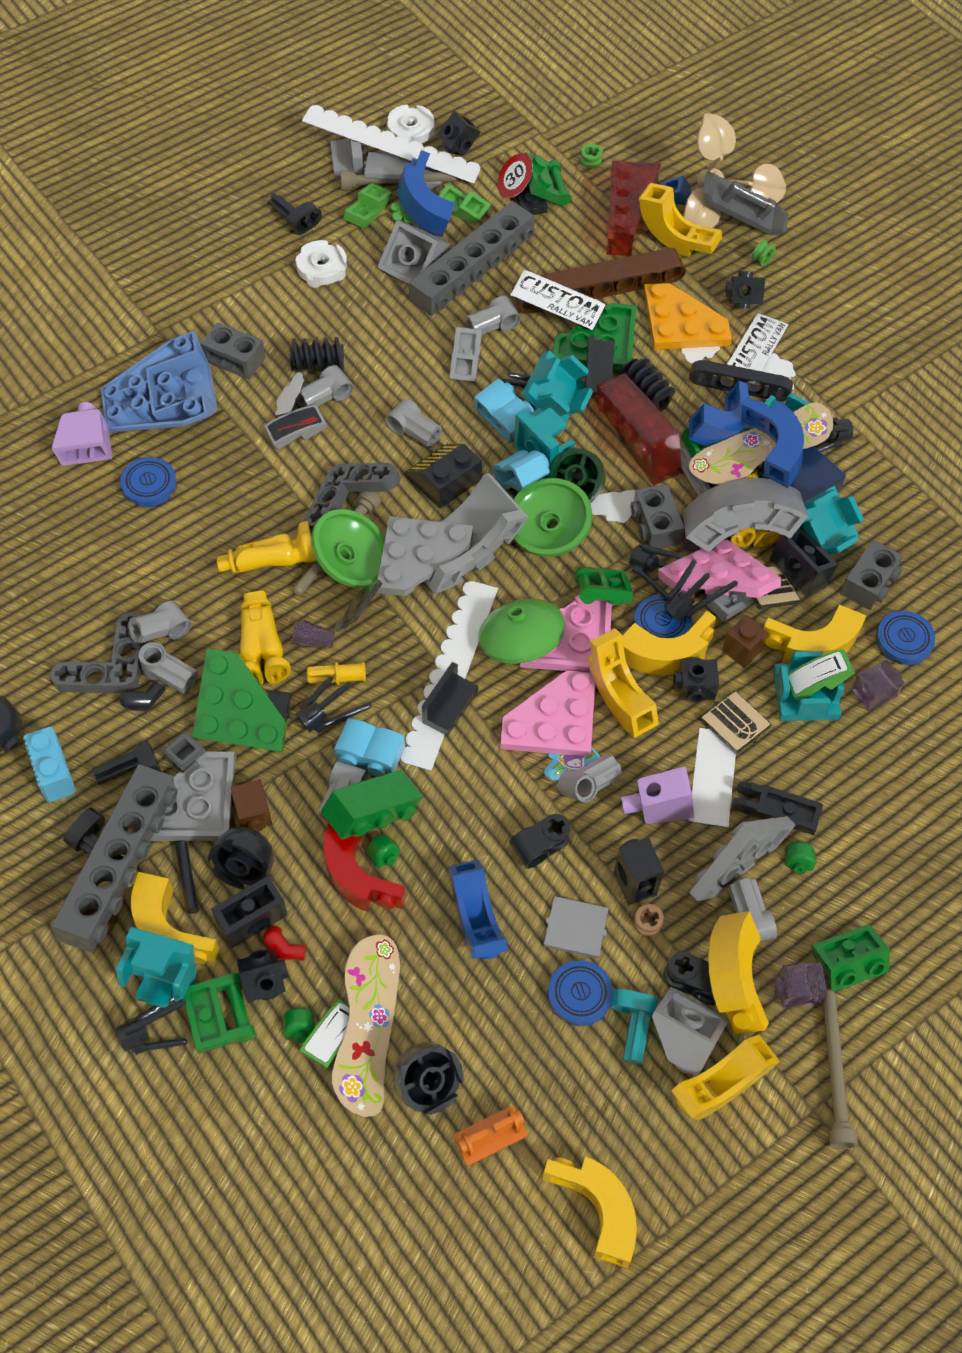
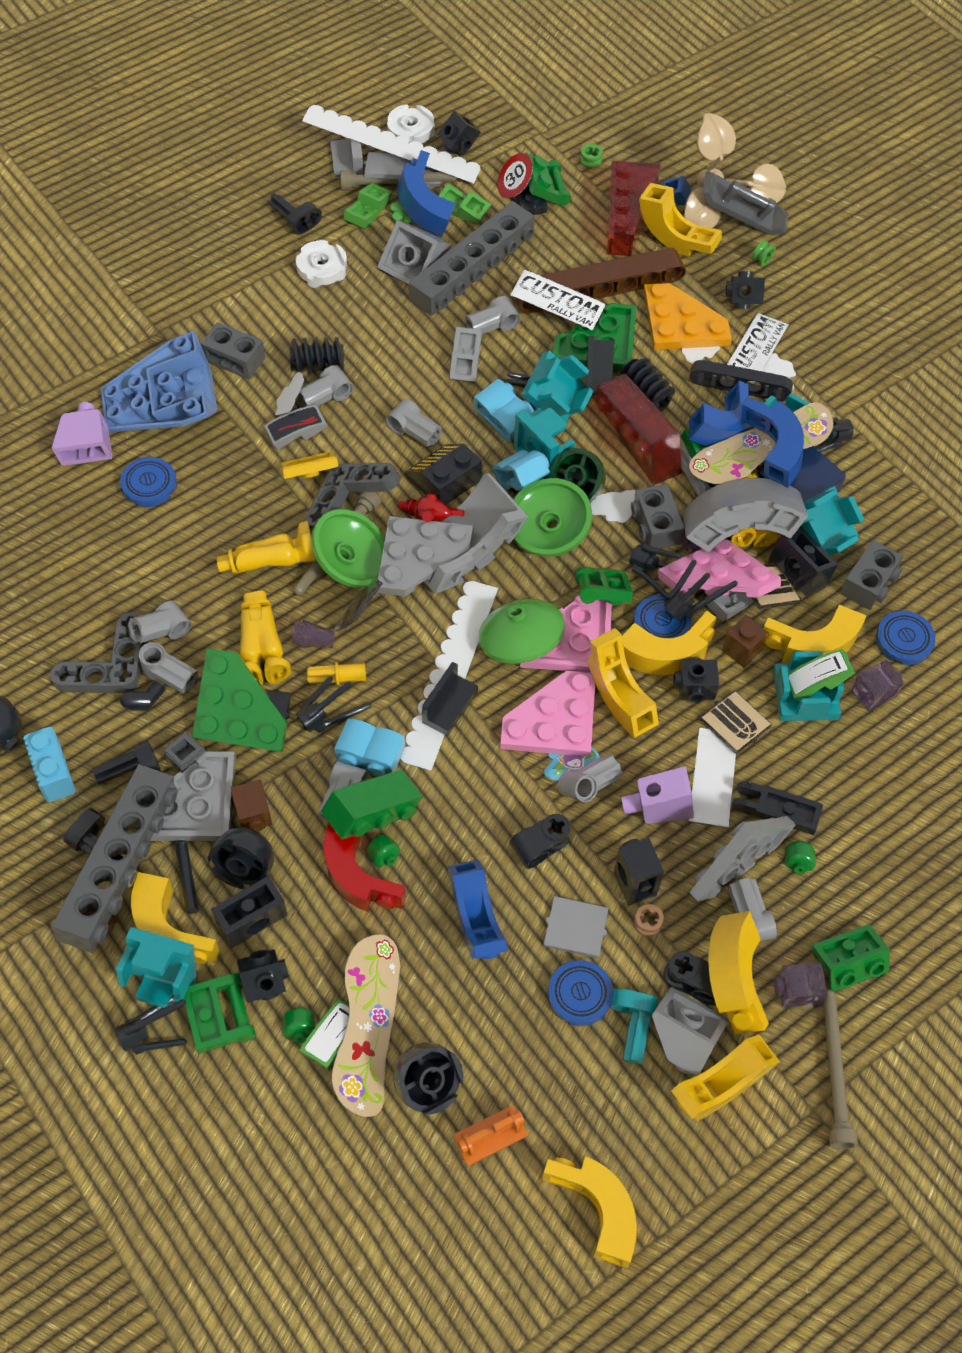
red arm [263,925,306,961] -> none
none -> yellow plate [280,451,339,479]
none -> red piece [397,493,464,522]

